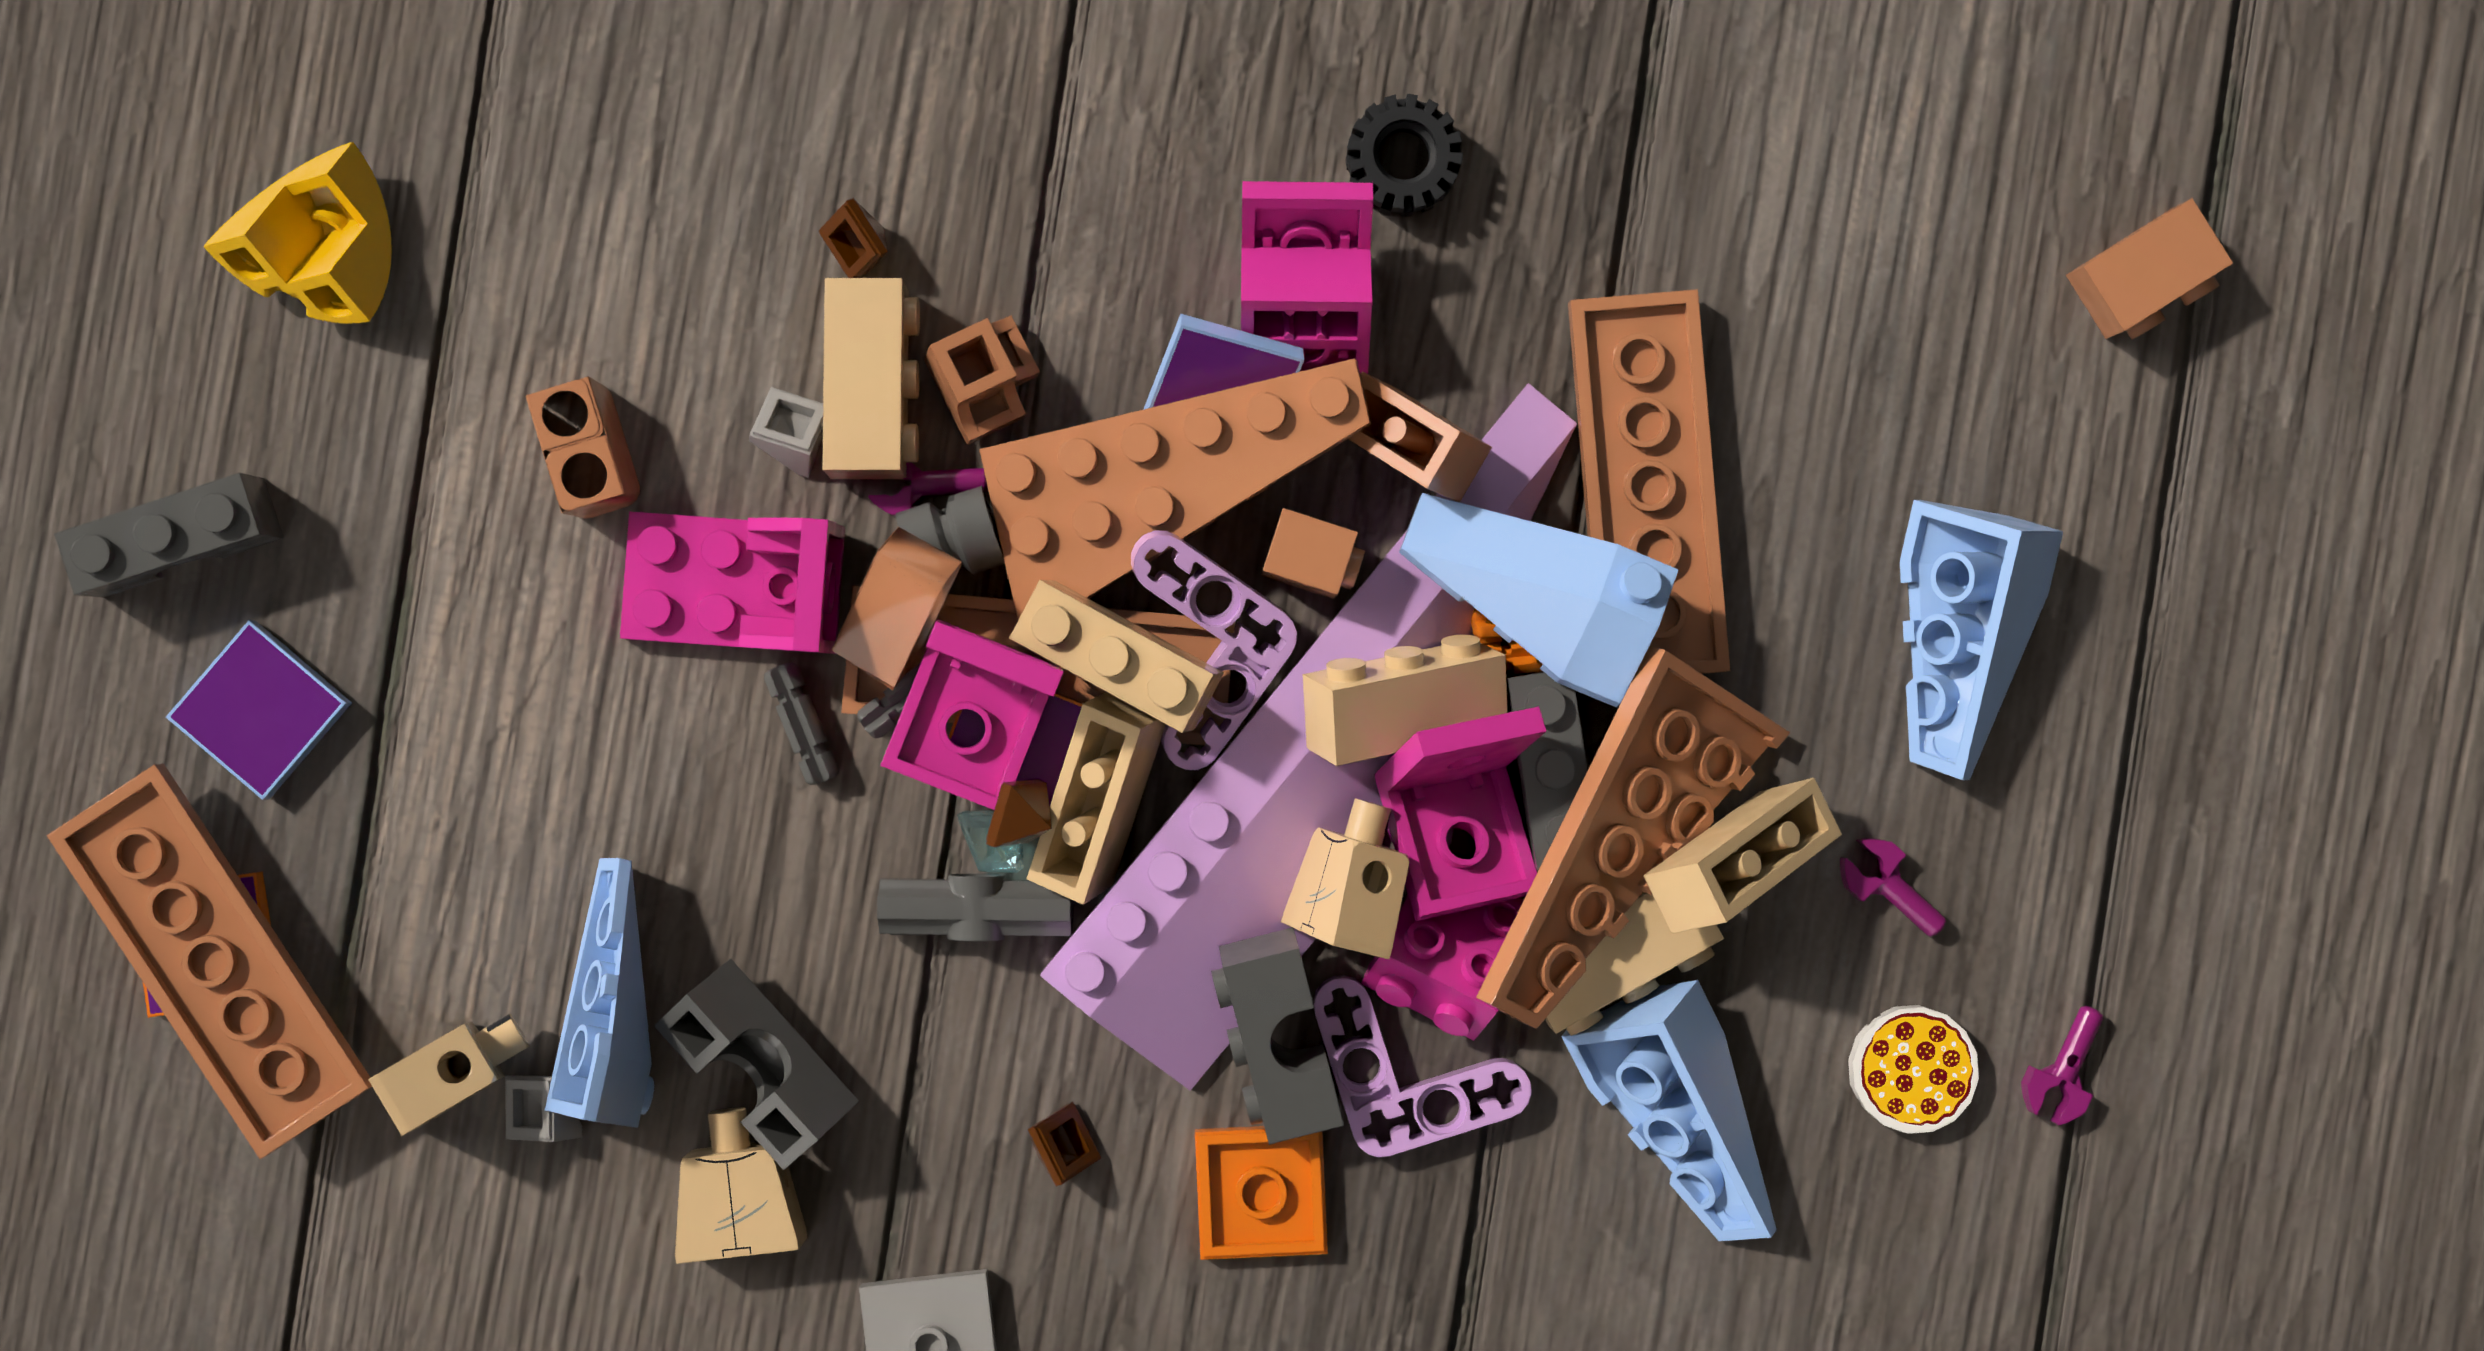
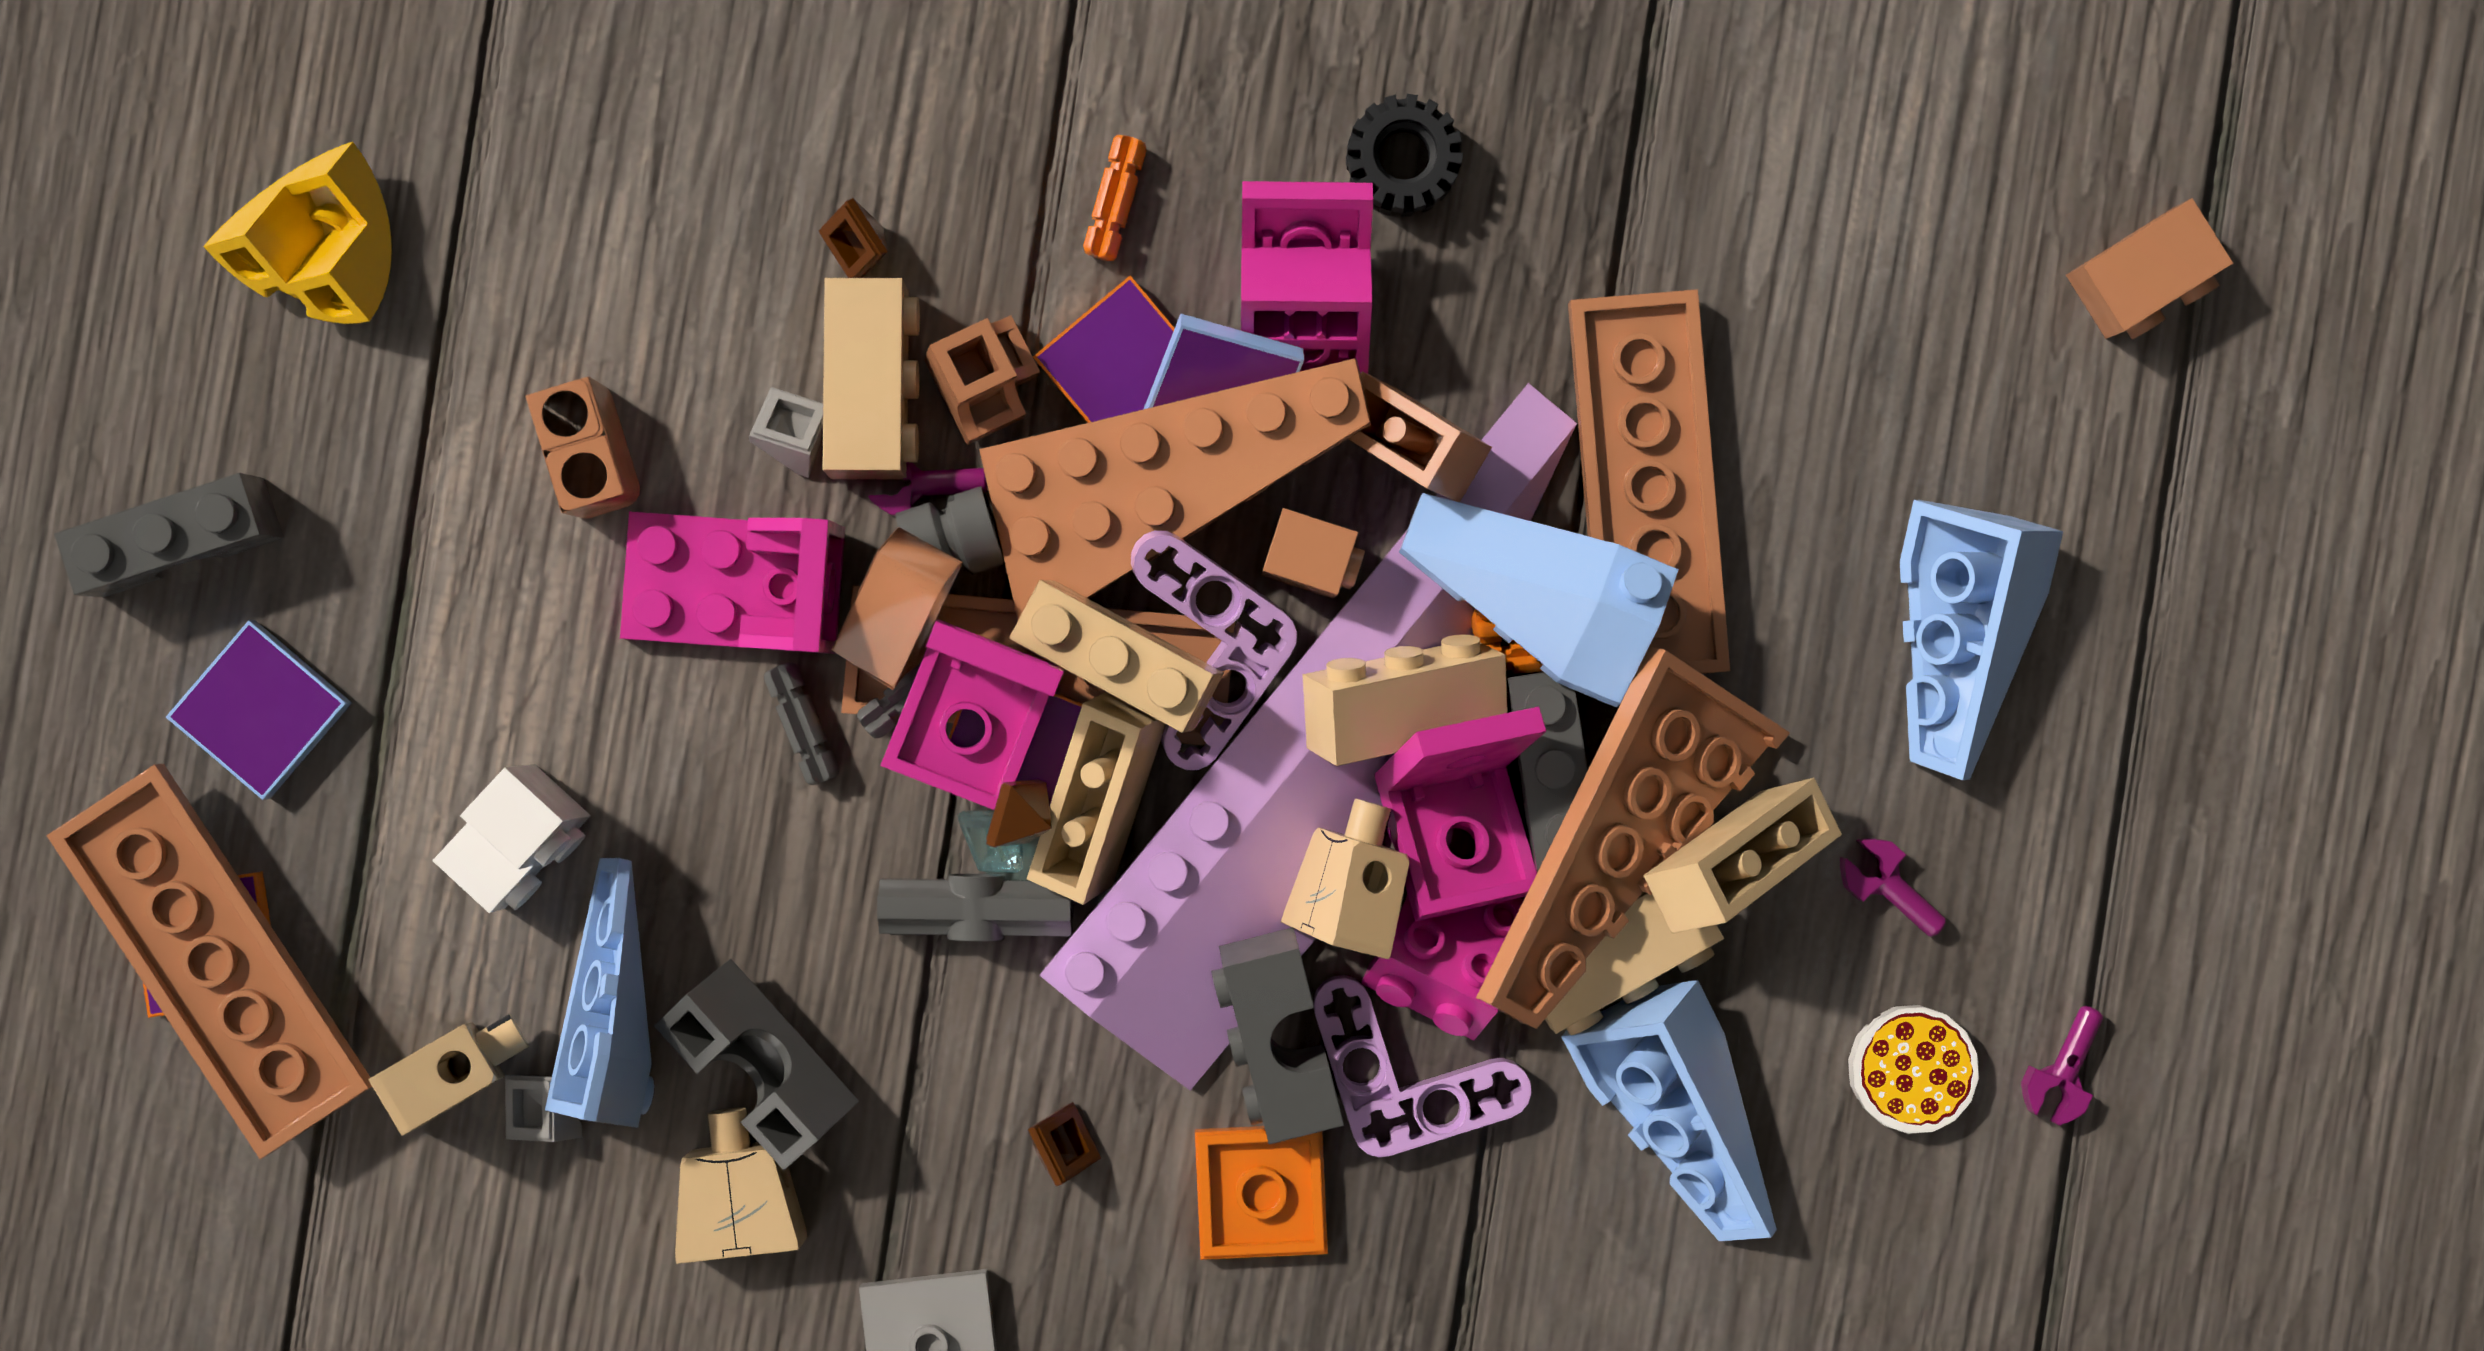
none -> white brick [432,764,591,913]
none -> dark purple tile [1033,275,1175,423]
none -> orange axle [1083,135,1147,261]

